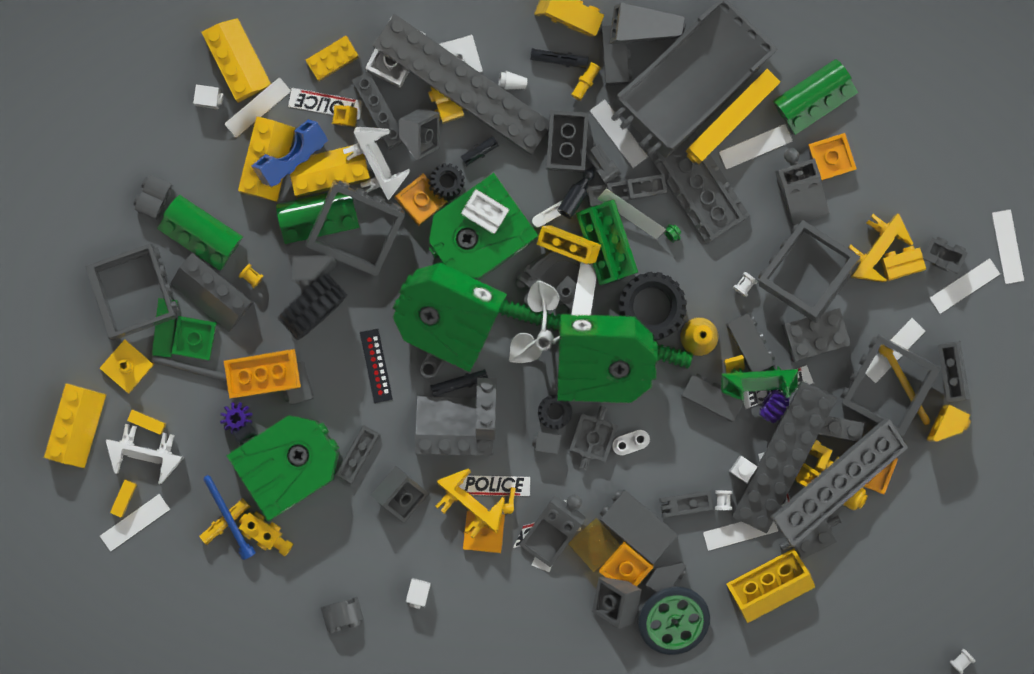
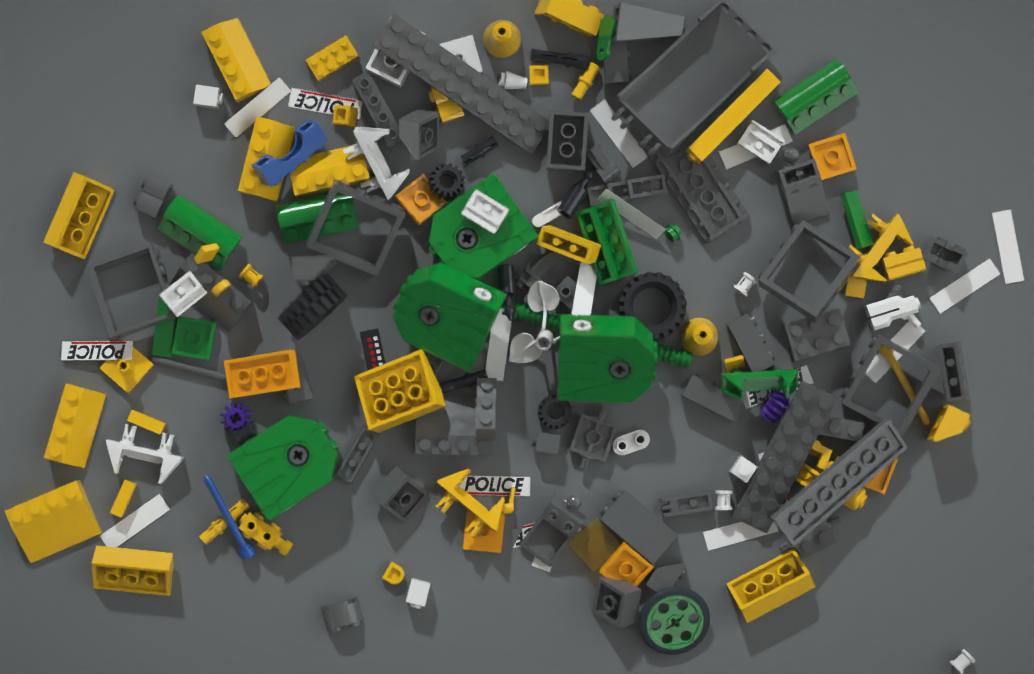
none -> yellow slope [5,480,102,563]
none -> yellow slope [43,172,115,260]
none -> sticker [61,341,133,360]
none -> yellow slope [92,546,173,596]
none -> white plate [159,271,207,317]
none -> yellow tile [194,243,220,264]
none -> yellow tile [211,279,231,297]
none -> yellow slope [354,349,446,433]
none -> yellow tile [382,562,405,585]
none -> yellow cone [483,20,521,58]
none -> white sticker [486,308,512,381]
none -> black wheel [497,264,517,321]
none -> yellow tile [529,65,549,86]
none -> green piece [597,15,617,61]
none -> white plate [737,120,785,164]
none -> green tile [840,190,873,249]
none -> yellow tile [844,277,867,299]
none -> white piece [864,284,921,331]

